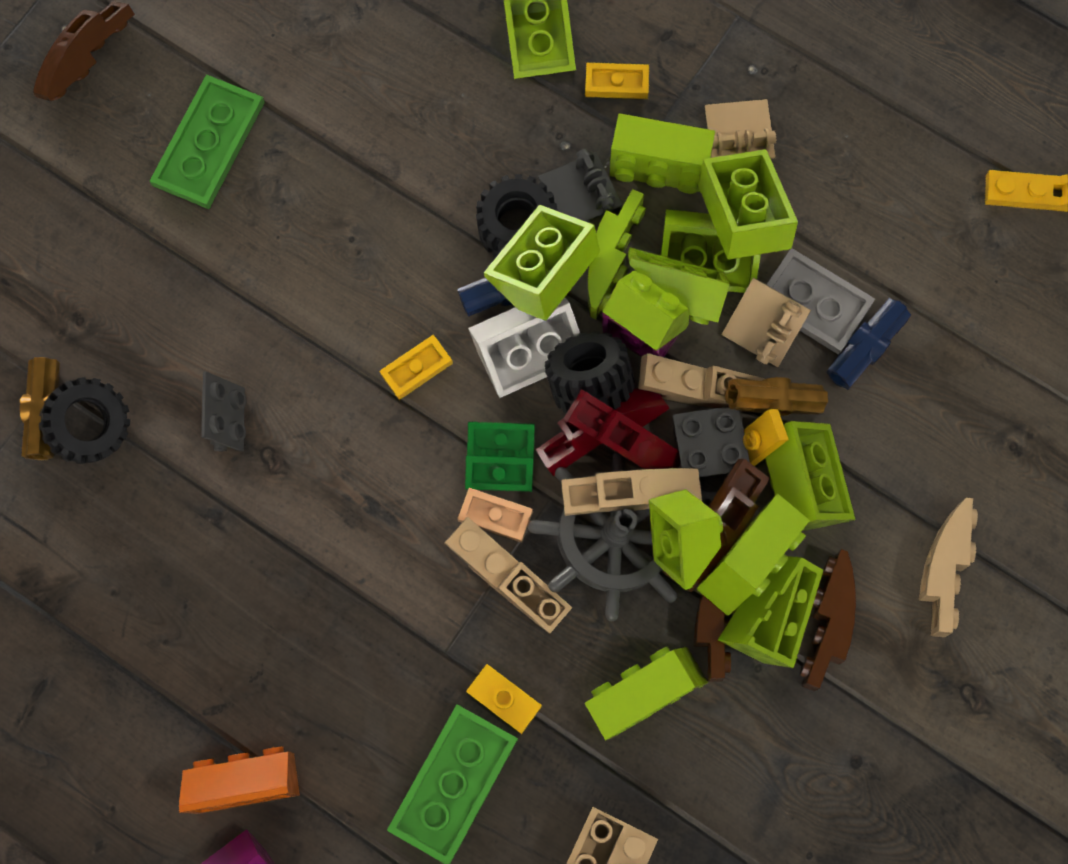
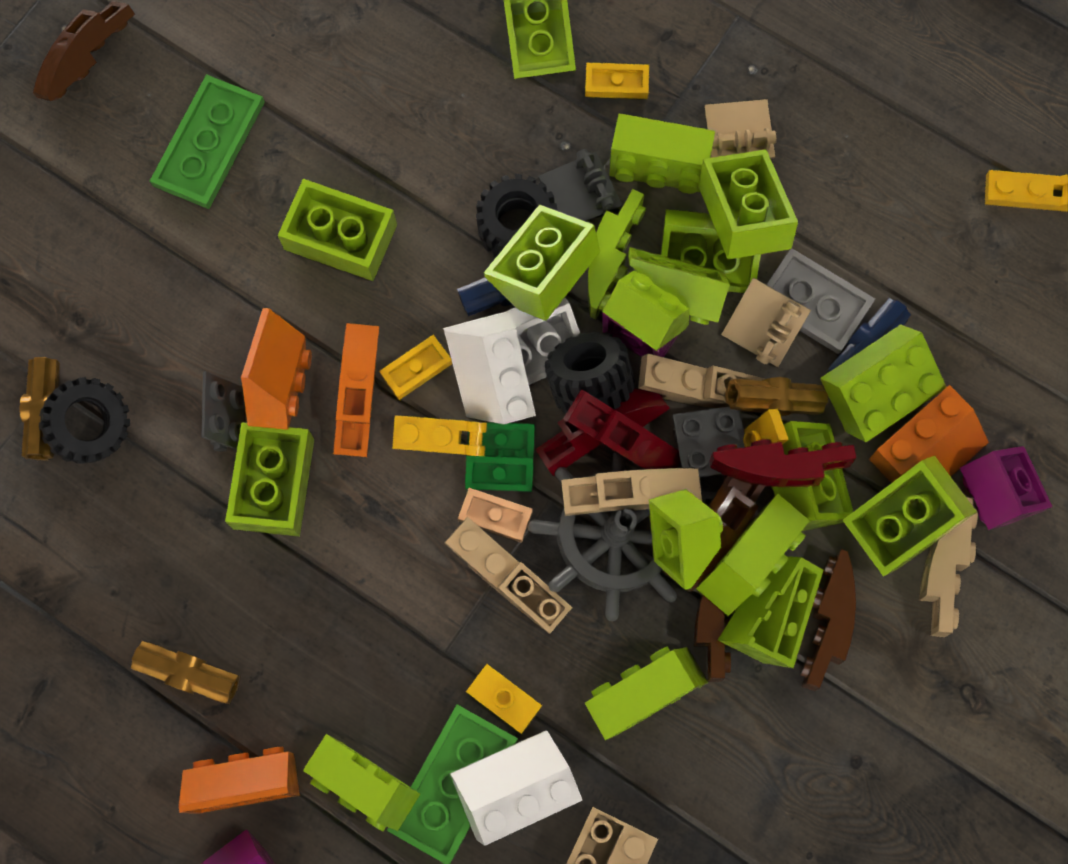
none -> pearl gold piece [131,641,240,704]
none -> lime brick [225,422,315,537]
none -> orange slope [241,308,312,430]
none -> lime brick [278,179,397,281]
none -> lime wedge [303,734,420,832]
none -> orange slope [333,323,380,457]
none -> yellow plate [392,415,487,456]
none -> white slope [443,311,536,424]
none -> white slope [450,730,582,846]
none -> dark red slope [709,439,856,487]
none -> lime brick [820,325,947,442]
none -> lime brick [843,456,977,577]
none -> orange slope [869,385,989,483]
none -> magenta slope [960,446,1053,530]

